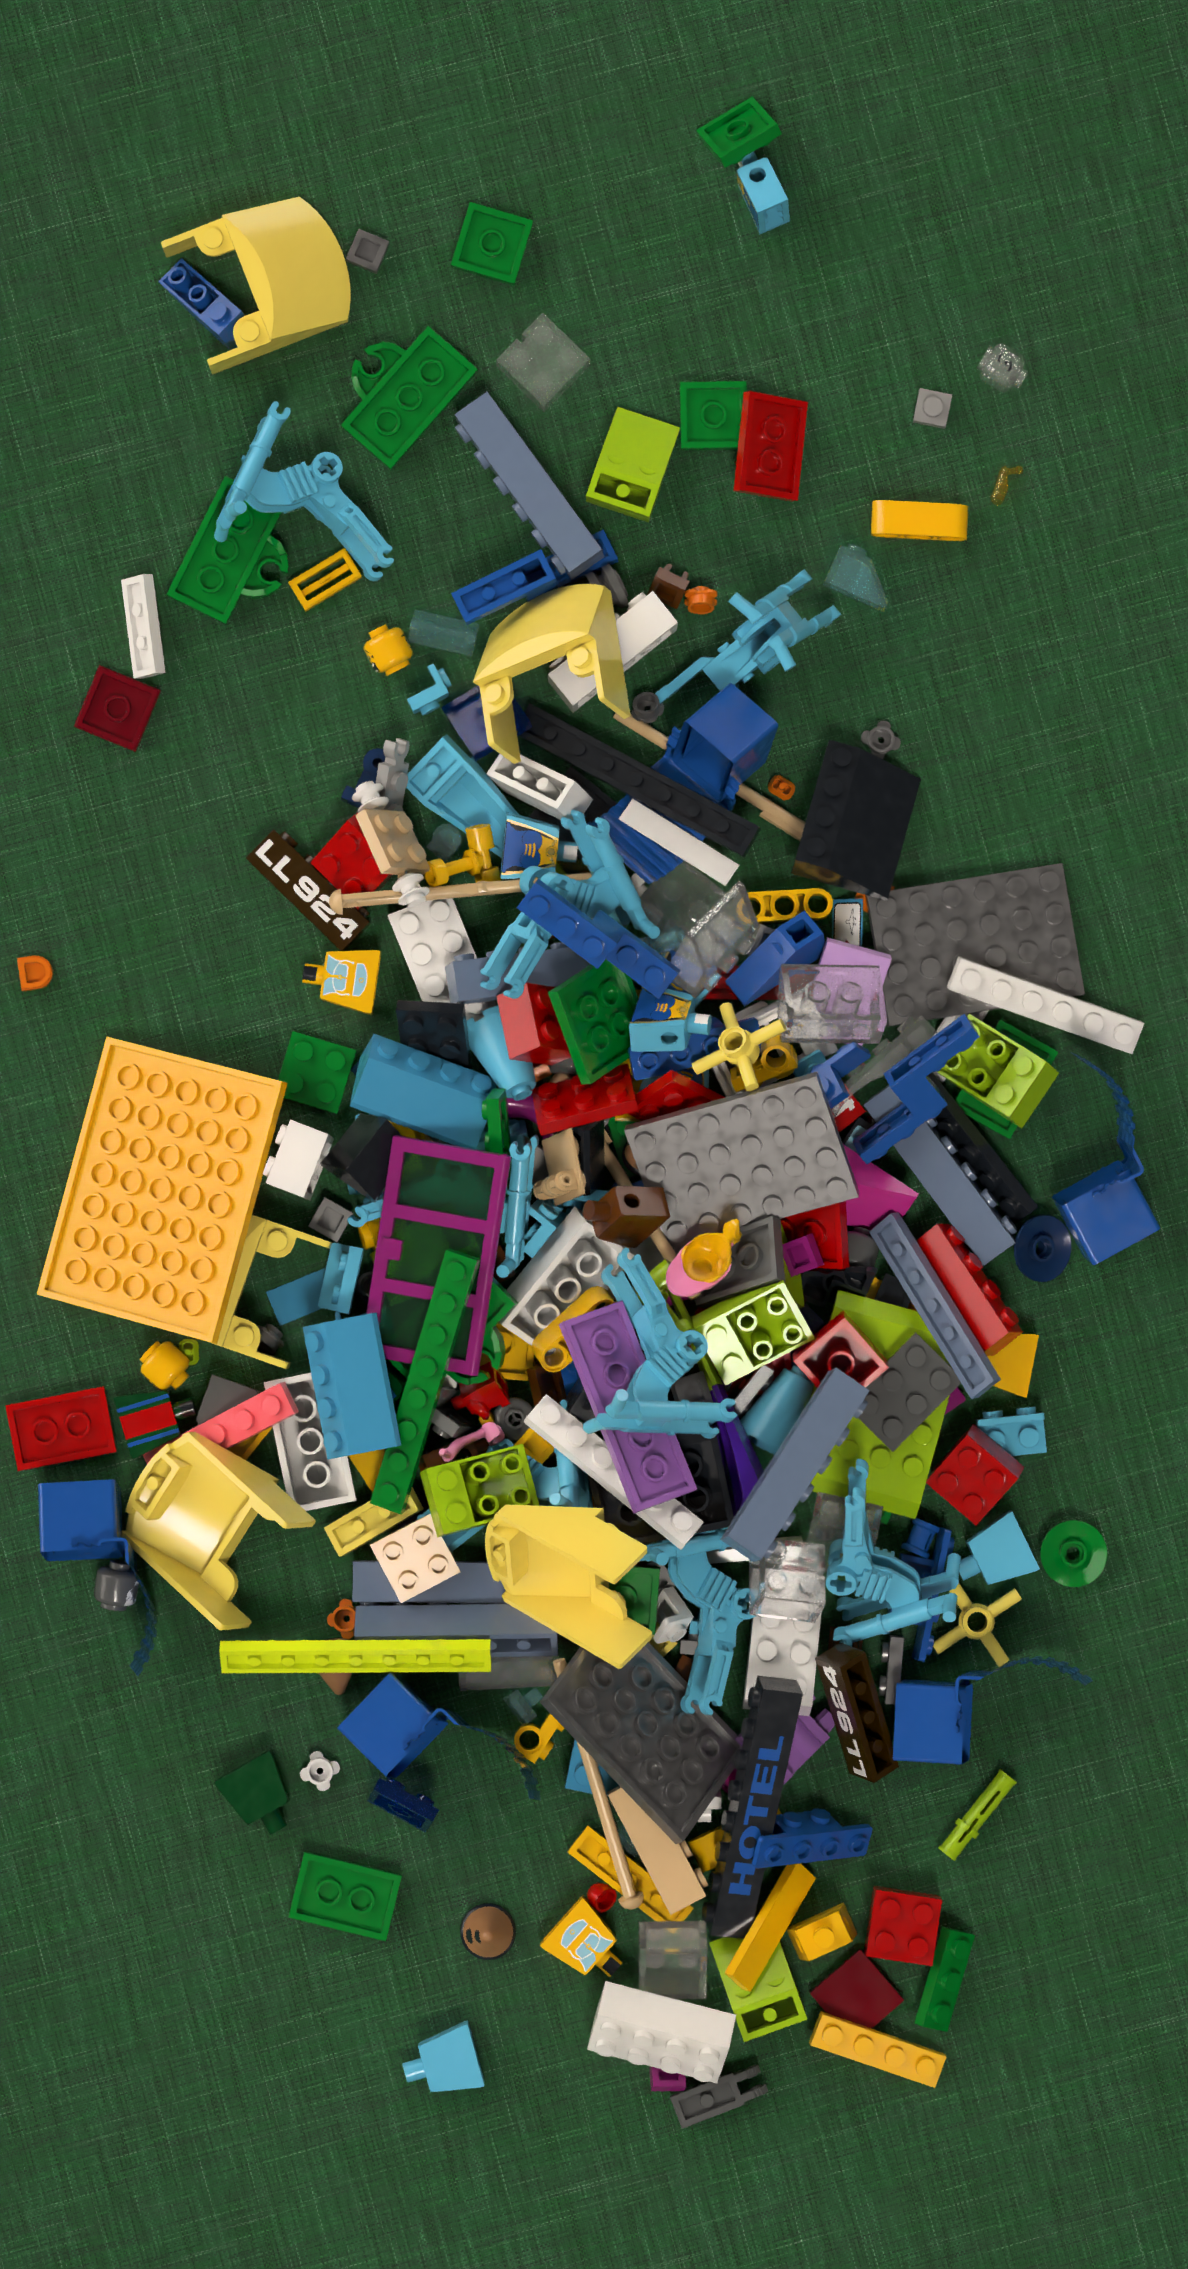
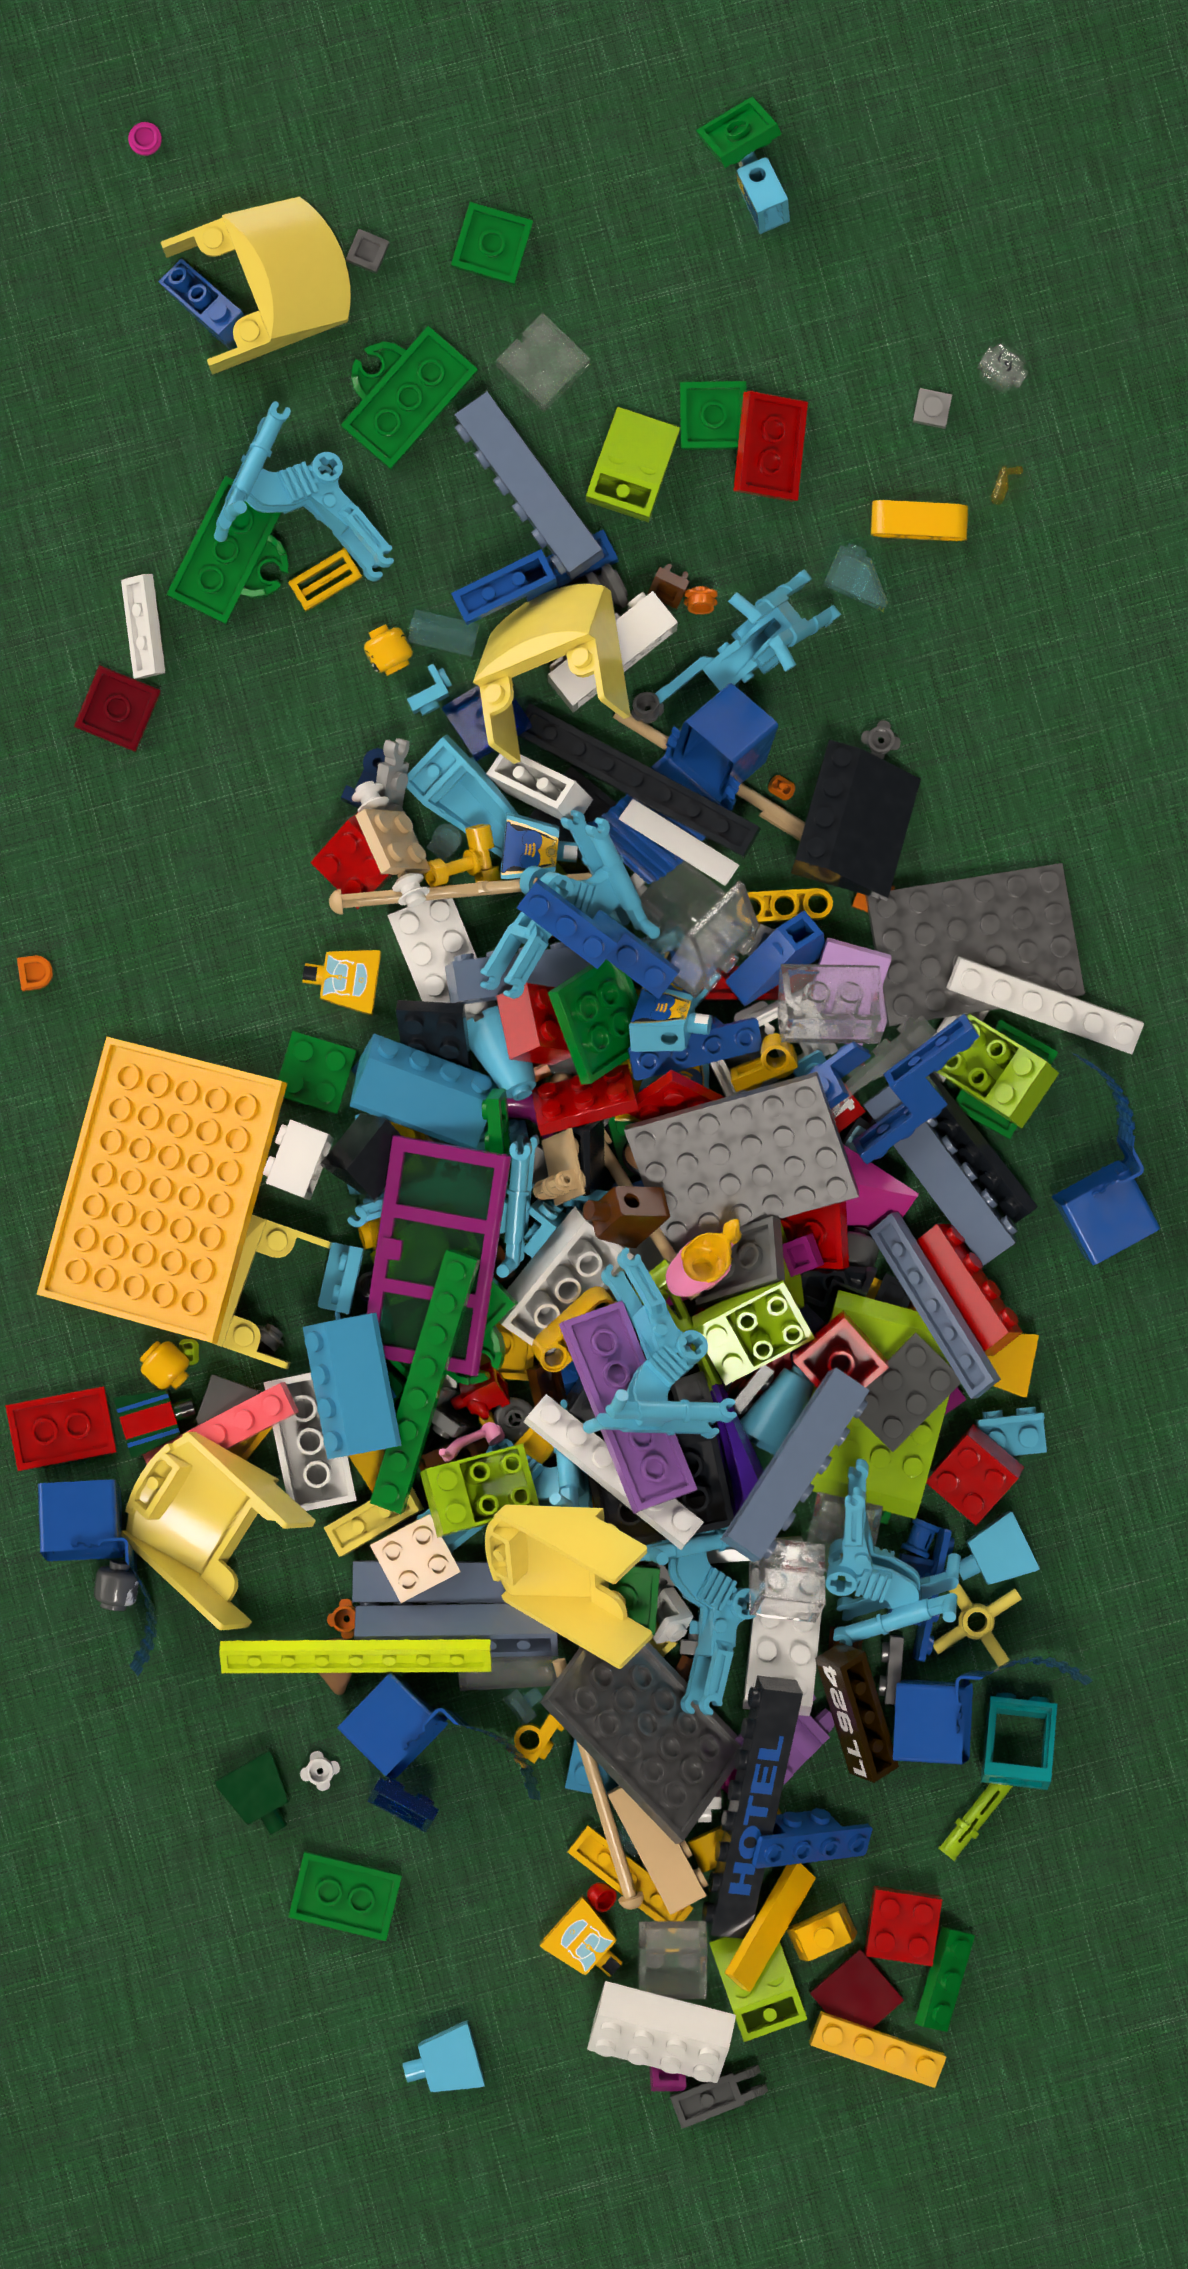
dark brown brick [246,829,371,951] -> none
dark azure sticker [266,1268,325,1326] -> none
light grey plate [308,1197,354,1243] -> none
medium nougat hat [460,1903,516,1960] -> none
light yellow bar [692,1002,787,1092] -> none
white sticker [832,899,863,947] -> none
dark blue dish [1014,1215,1072,1282] -> none
green dish [1040,1520,1107,1587] -> none
none -> dark pink plate [128,122,162,156]
none -> teal window [981,1693,1057,1790]

